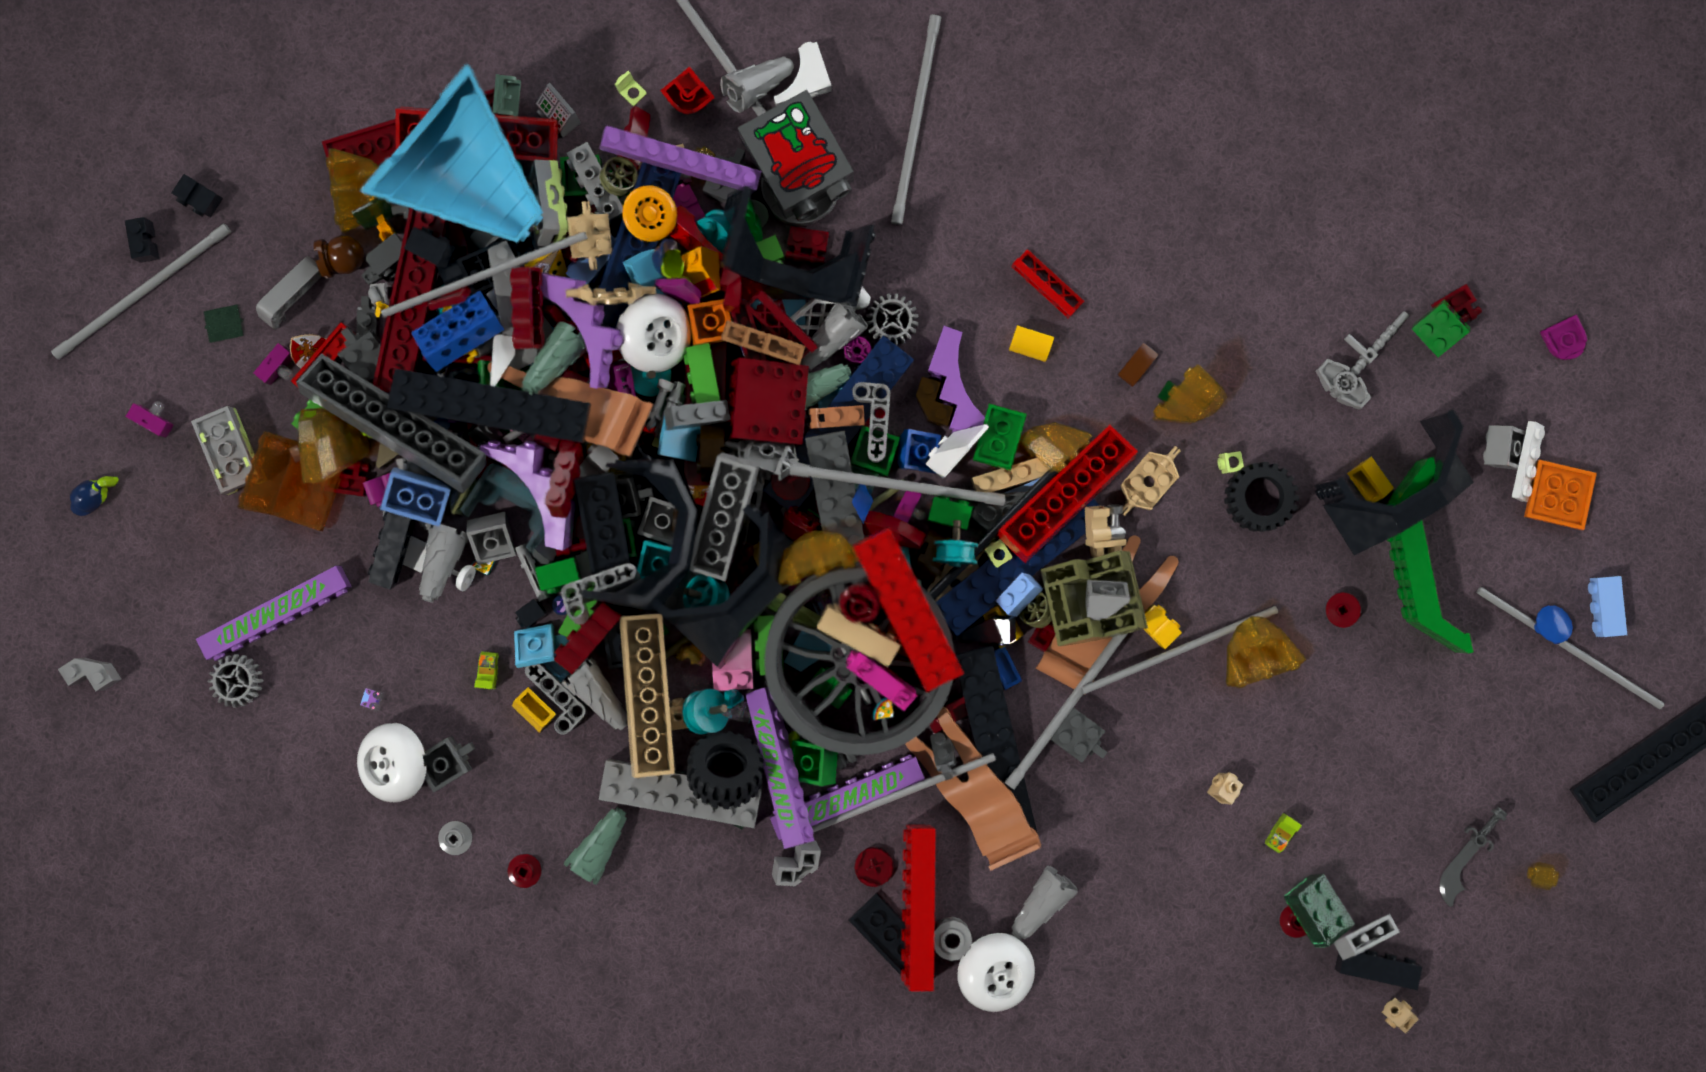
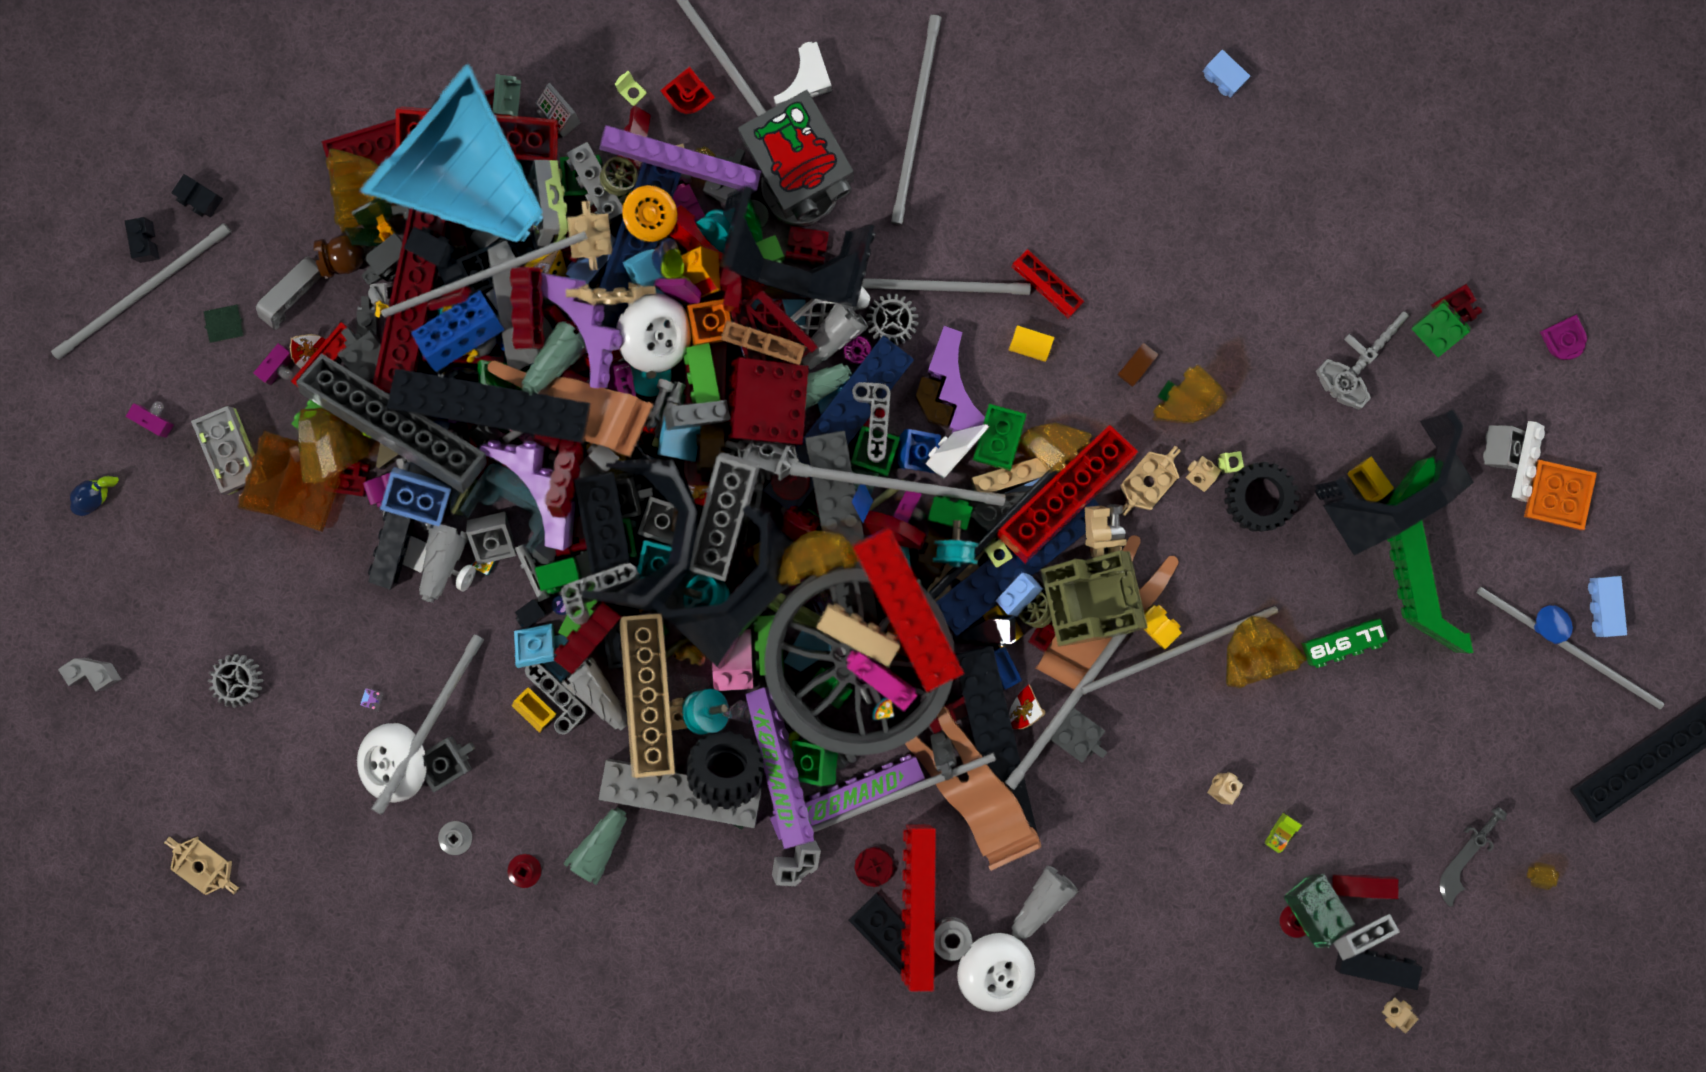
medium lavender brick [196,566,352,661] -> none
lime leg [474,651,498,689] -> none
white sticker [490,334,515,386] -> none
light grey cone [720,57,794,113] -> none
teal tile [725,689,744,709] -> none
nougat plate [808,405,865,429] -> none
dark red cone [839,583,880,623] -> none
light grey slope [1085,580,1130,620] -> none
dark red piece [1326,592,1361,628] -> none
none -> tan plate [164,836,239,895]
none -> clear green piece [345,227,383,246]
none -> light grey piece [372,634,484,815]
none -> light grey piece [862,279,1030,295]
none -> shield [1009,684,1045,730]
none -> tan brick [1186,456,1221,492]
none -> light blue brick [1203,50,1250,98]
none -> green brick [1301,619,1388,668]
none -> dark red slope [1332,875,1398,899]

